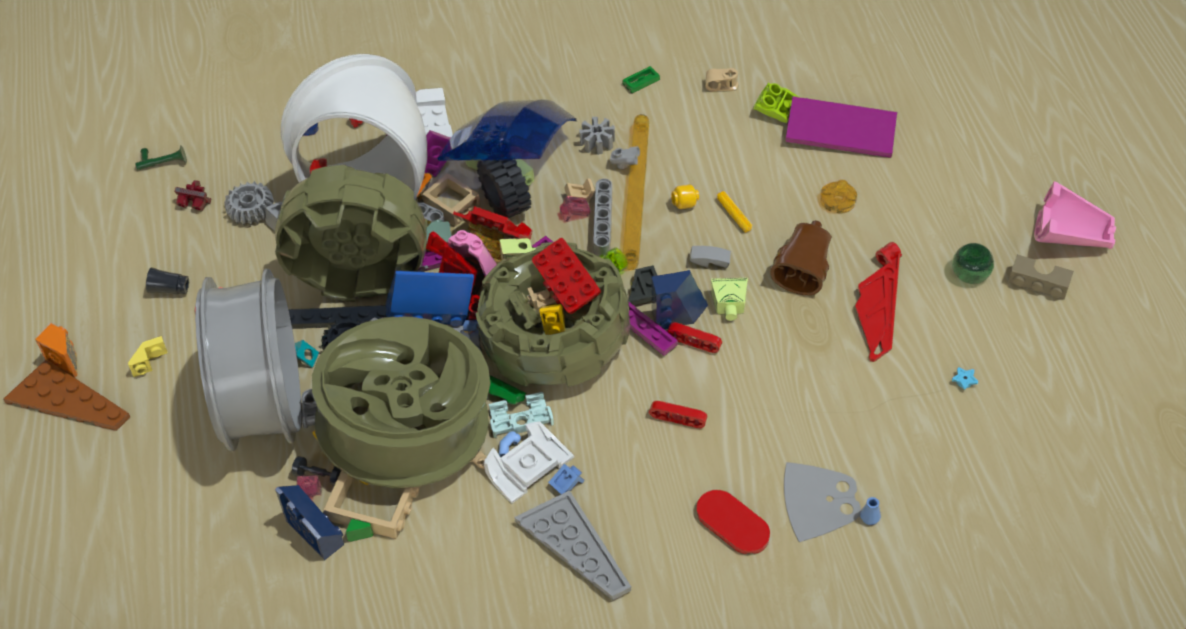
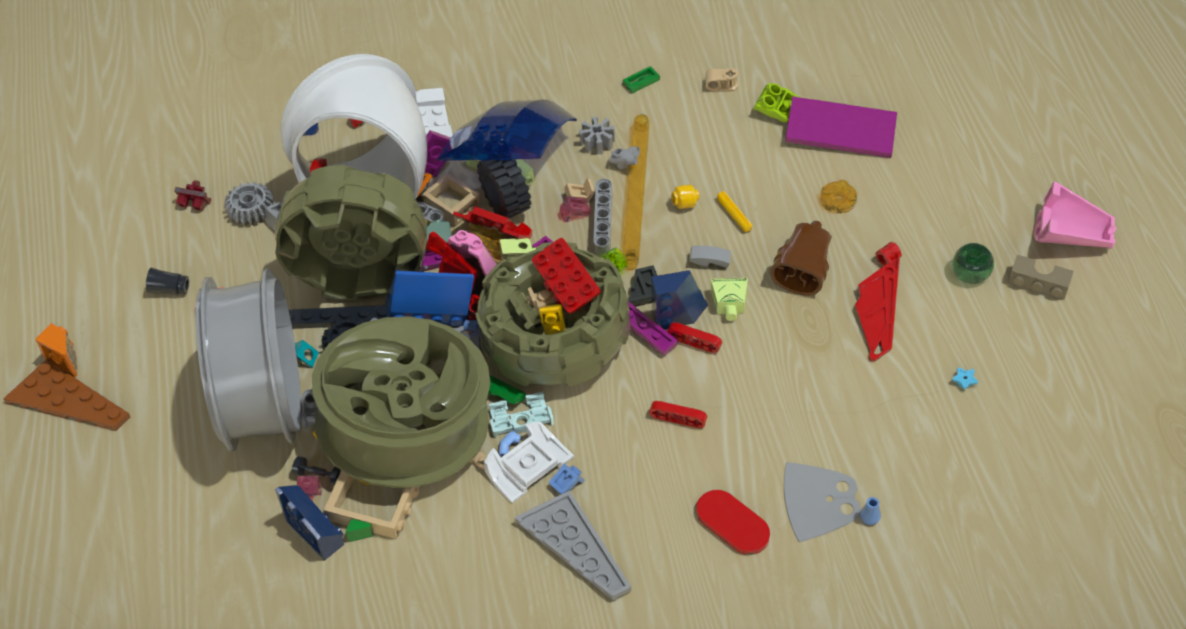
light yellow slope [128,336,168,377] -> none
dark green piece [135,145,187,170] -> none

